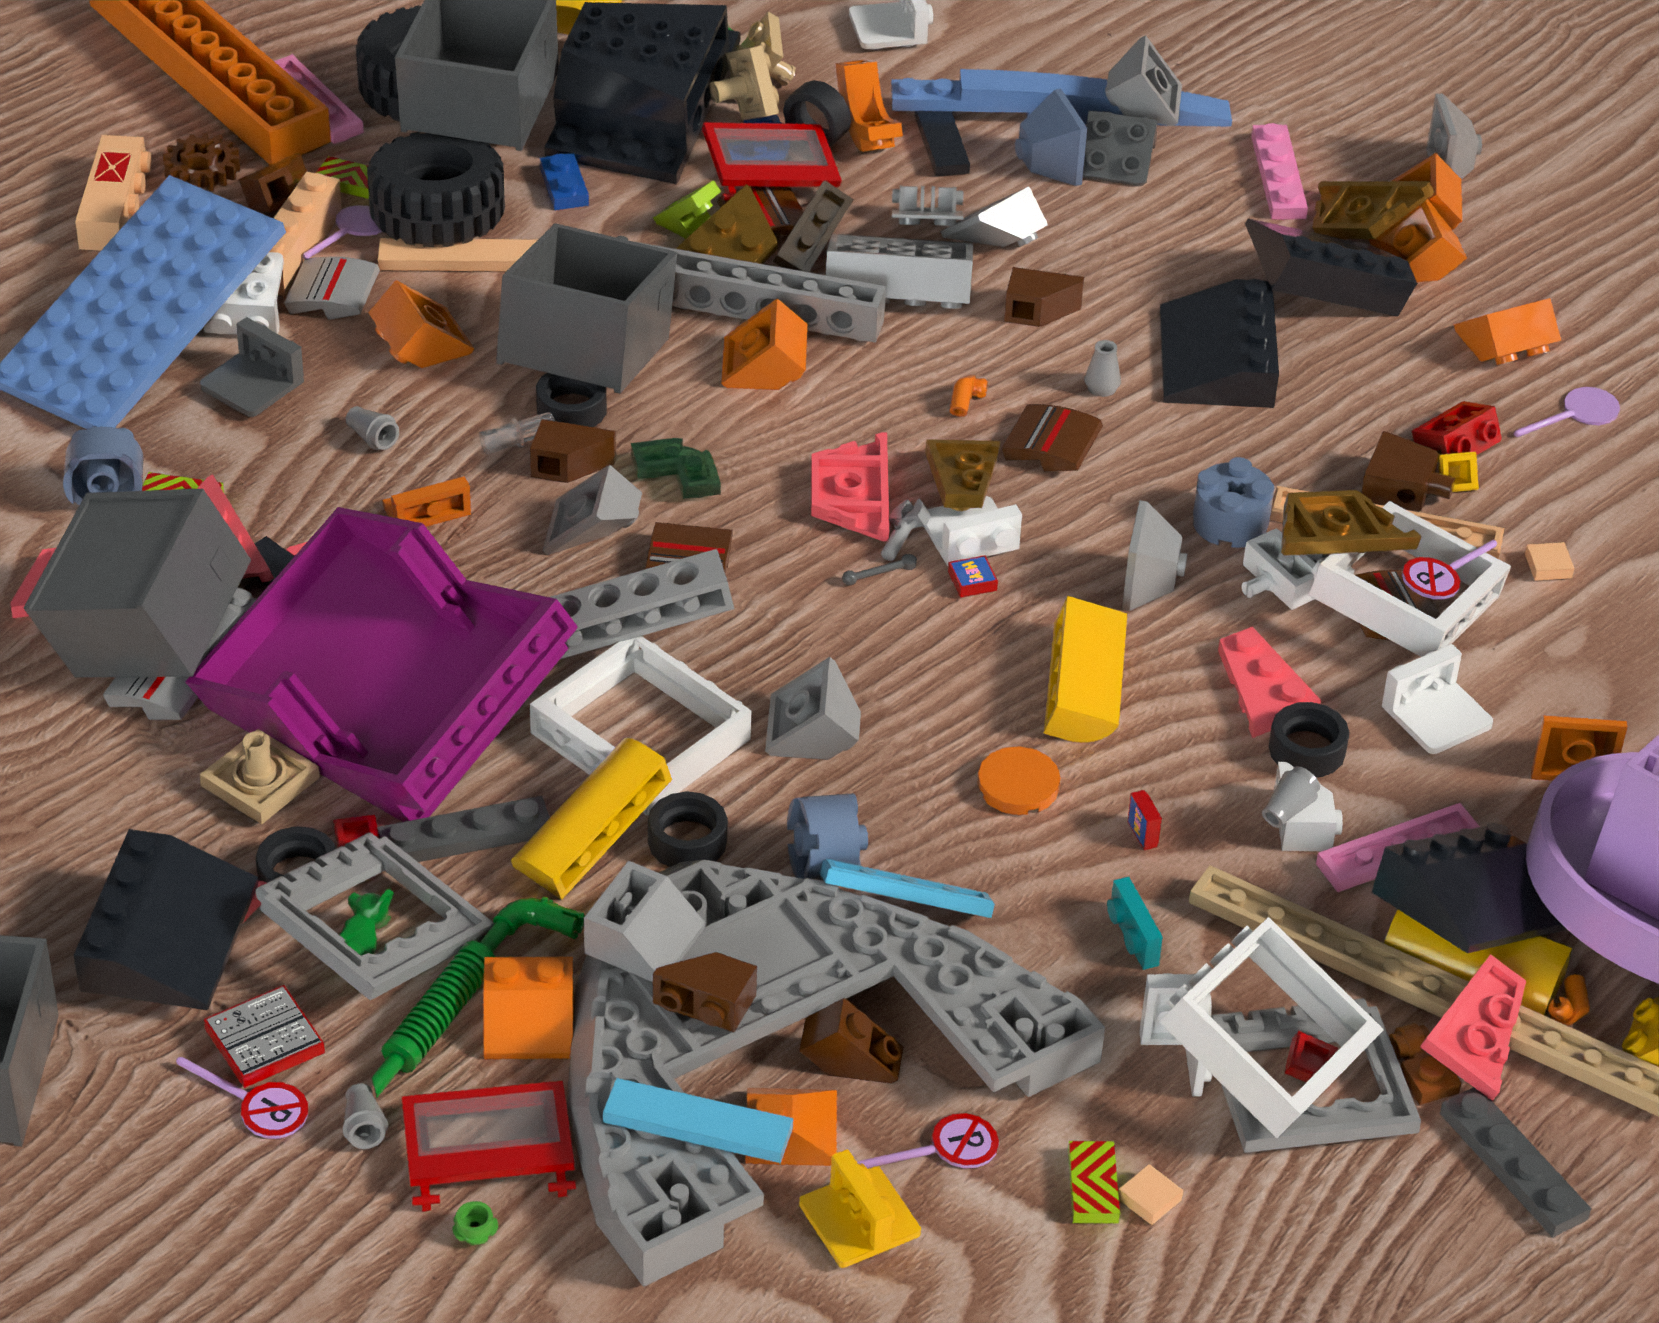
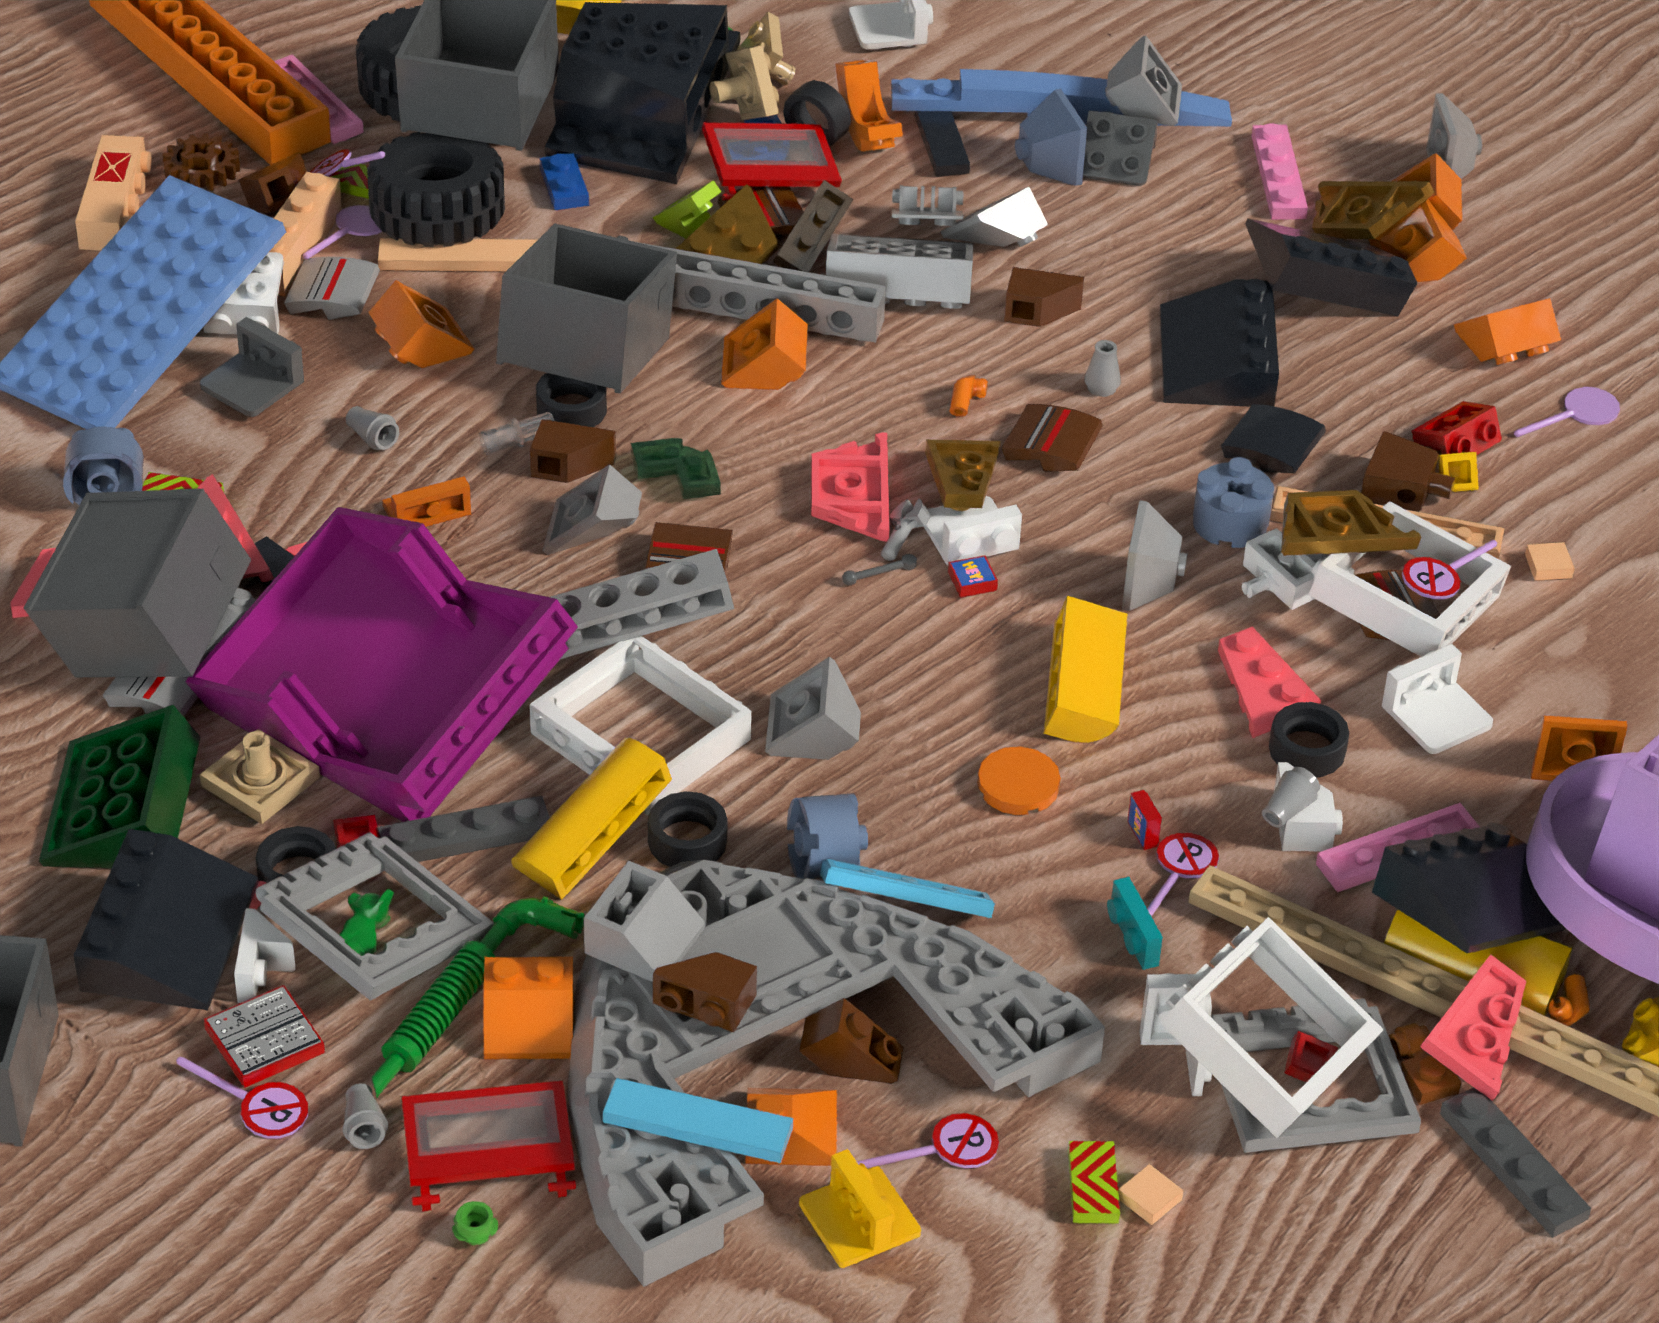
none -> dark green slope [39,704,201,868]
none -> white slope [234,908,296,1003]
none -> lavender piece [310,149,385,176]
none -> piece [1147,833,1219,916]
none -> black slope [1221,404,1326,473]

